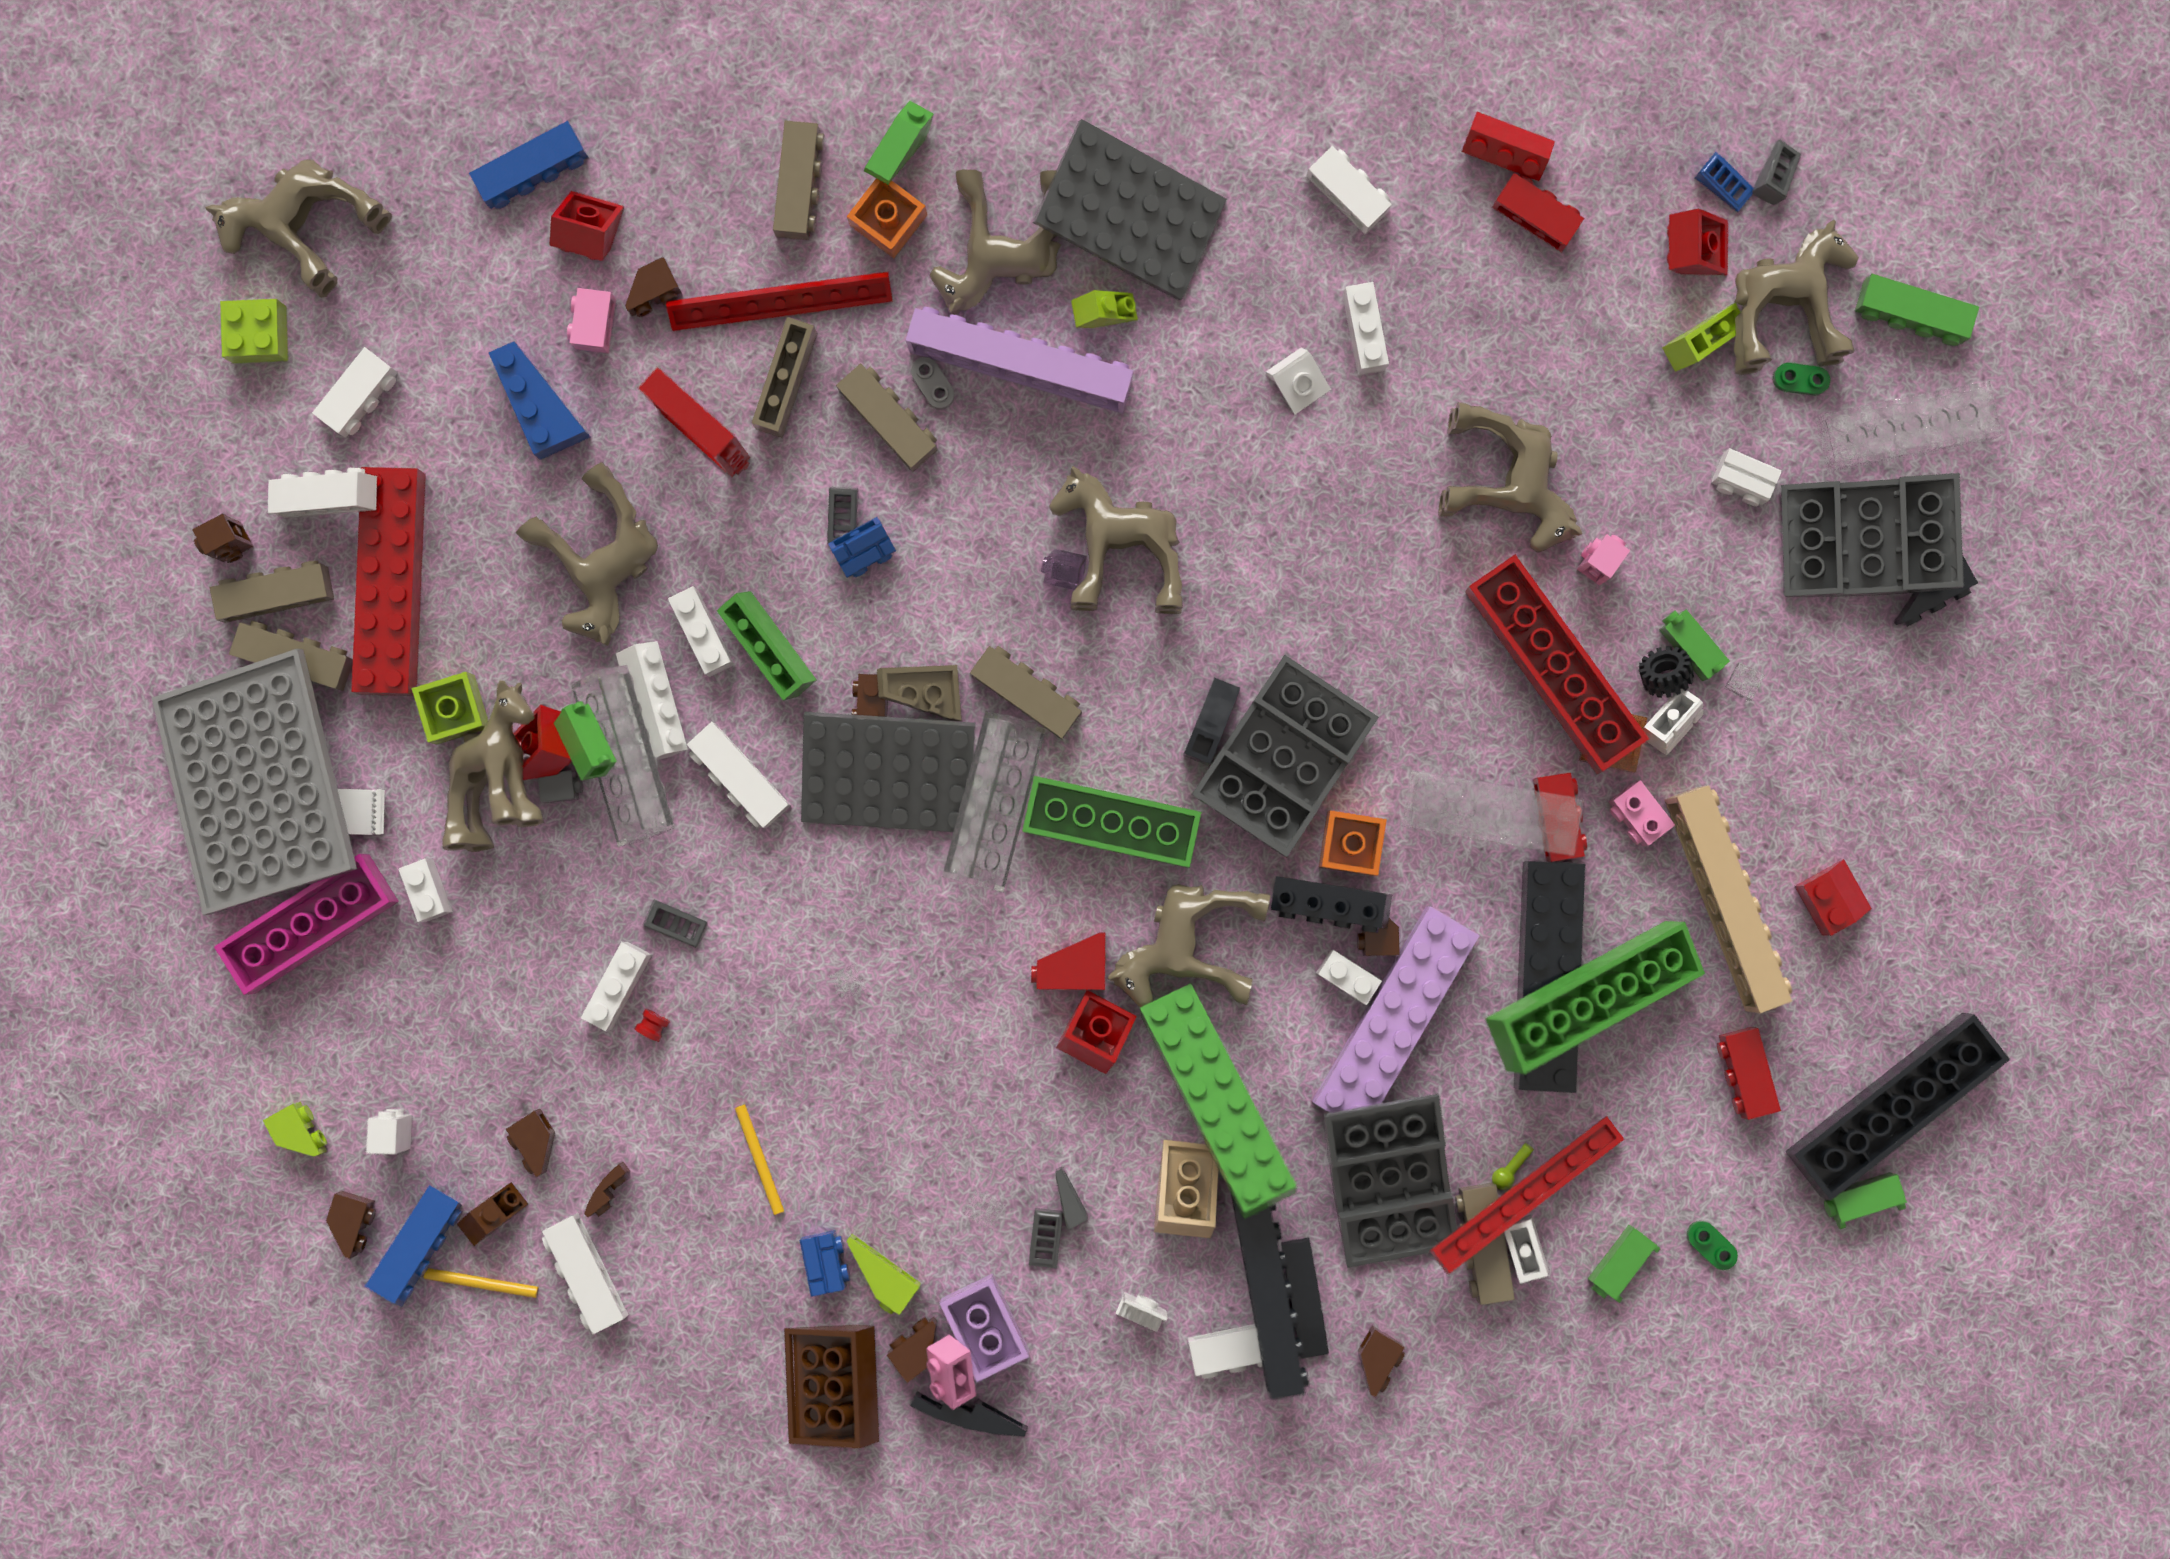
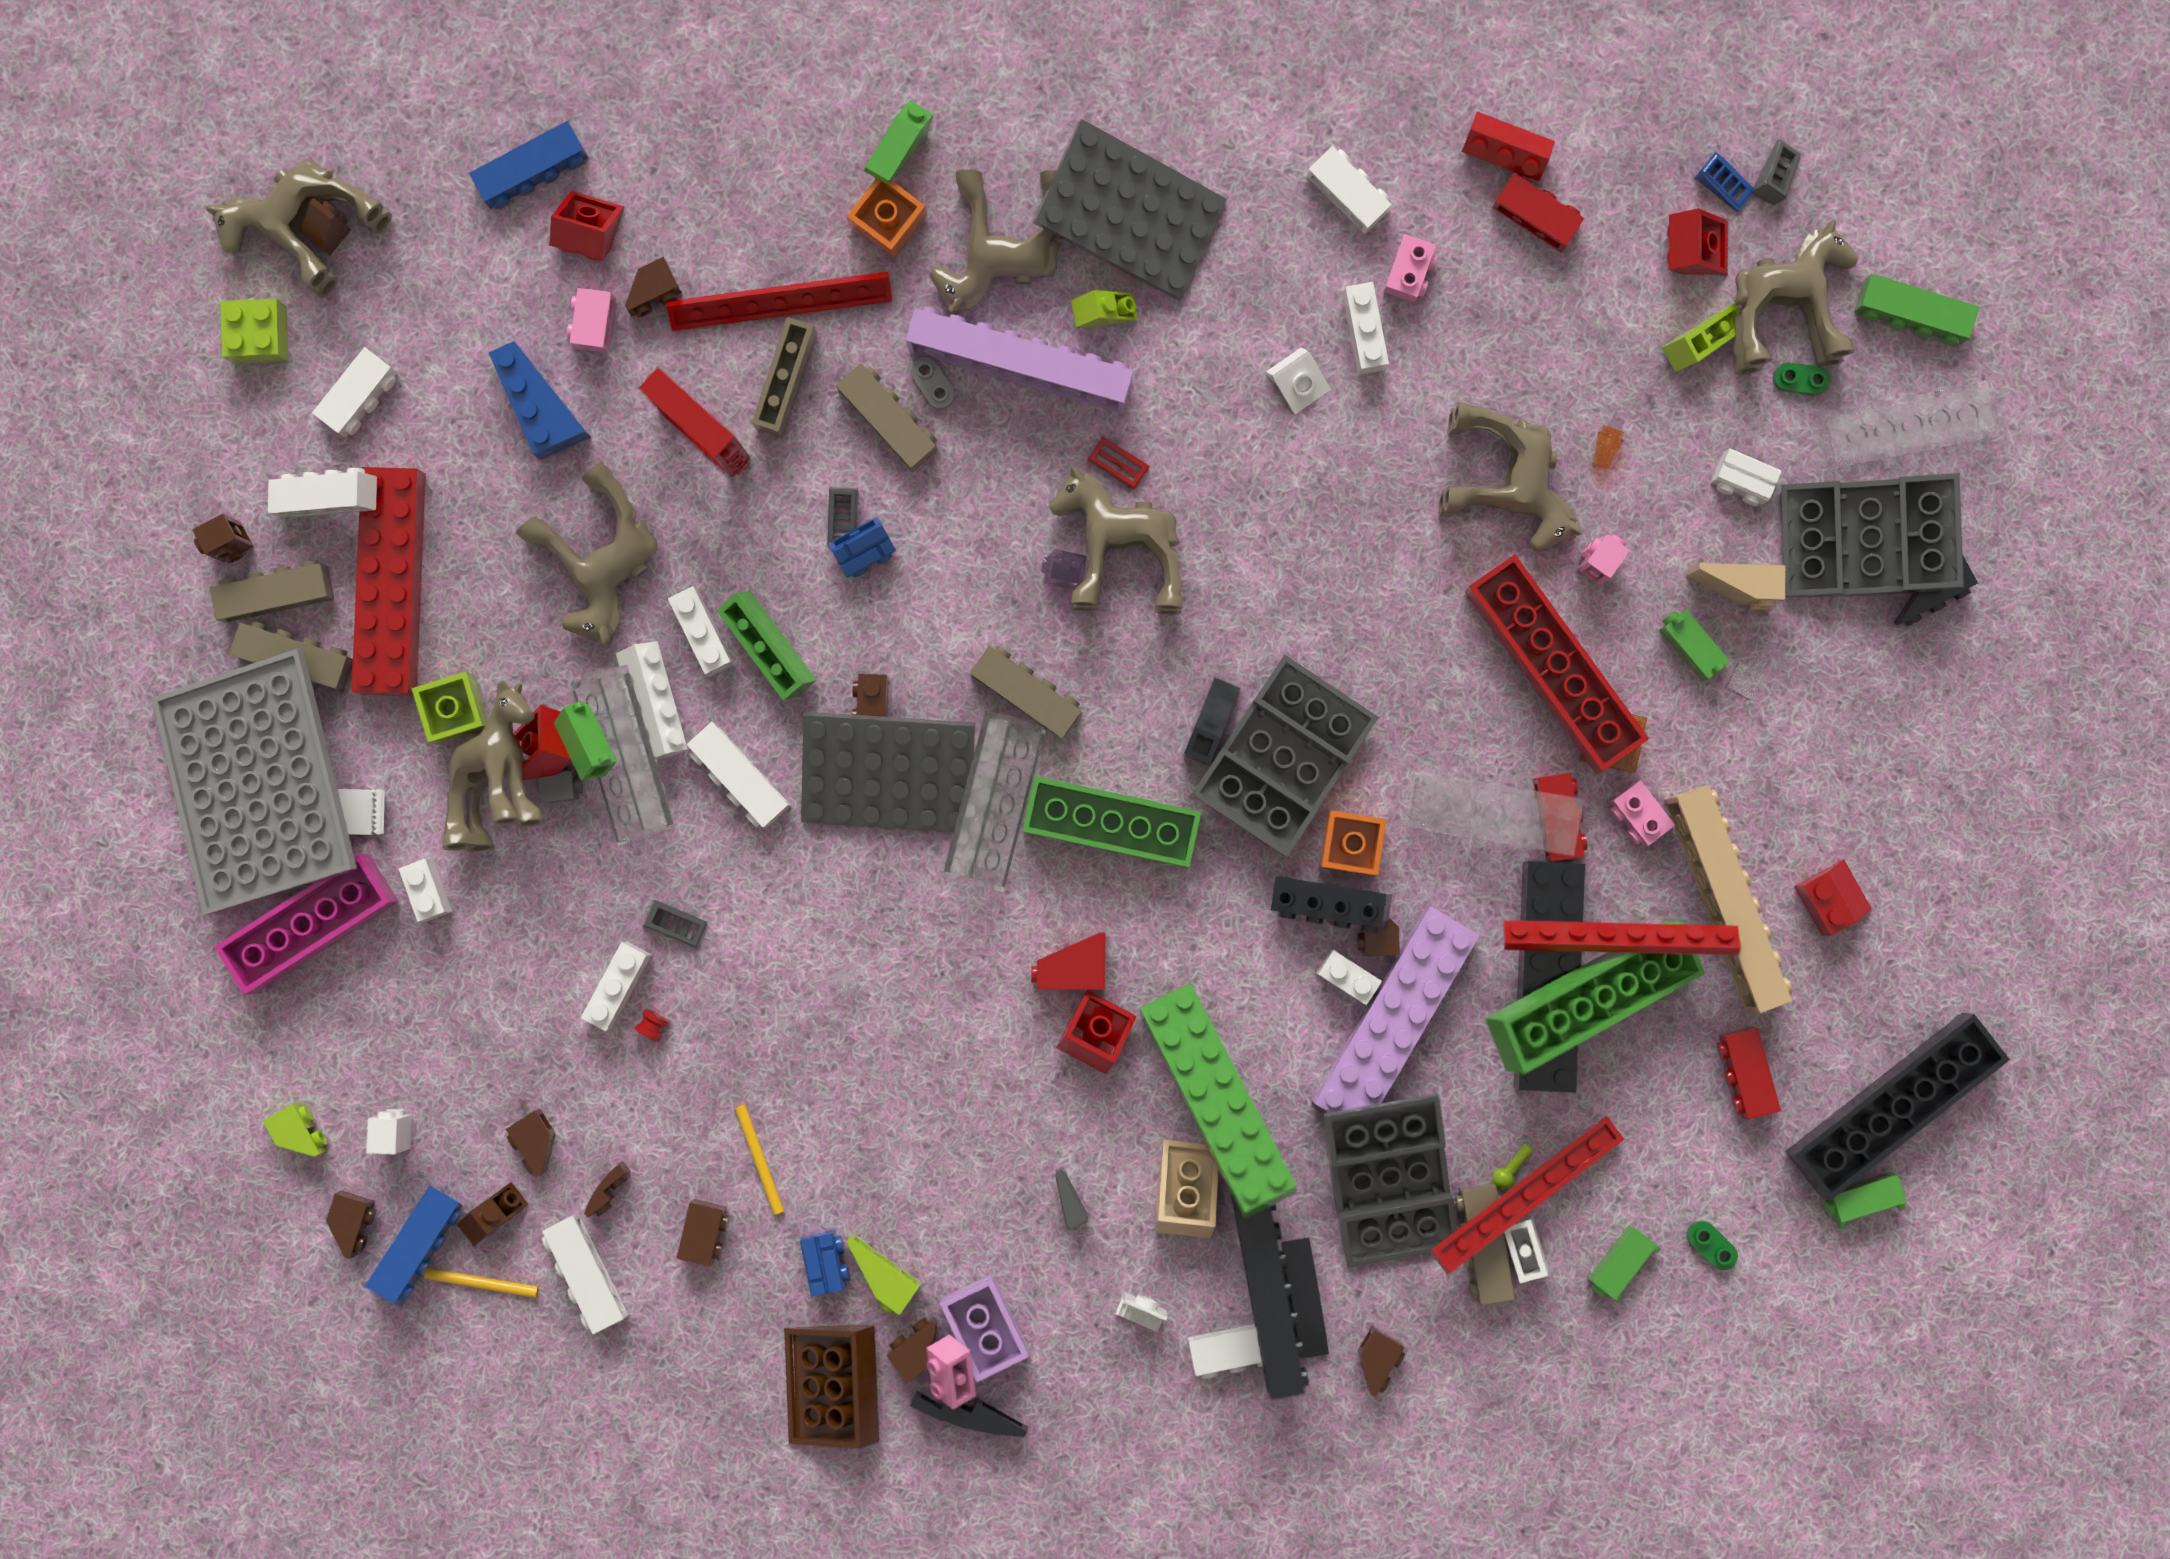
dark tan brick [773,120,825,240] -> none
dark tan wing [877,665,962,721] -> none
dark grey slope [1028,1208,1063,1268] -> none
dark tan animal [1107,884,1271,1008] -> none
black tyre [1639,646,1694,698] -> none
white brick [1644,689,1703,755] -> none
none -> reddish brown slope [301,198,351,255]
none -> reddish brown brick [676,1199,730,1267]
none -> red tile [1087,436,1150,490]
none -> bright pink brick [1383,234,1438,303]
none -> red plate [1503,920,1741,955]
none -> clear orange cone [1592,426,1625,469]
none -> tan slope [1686,563,1786,611]

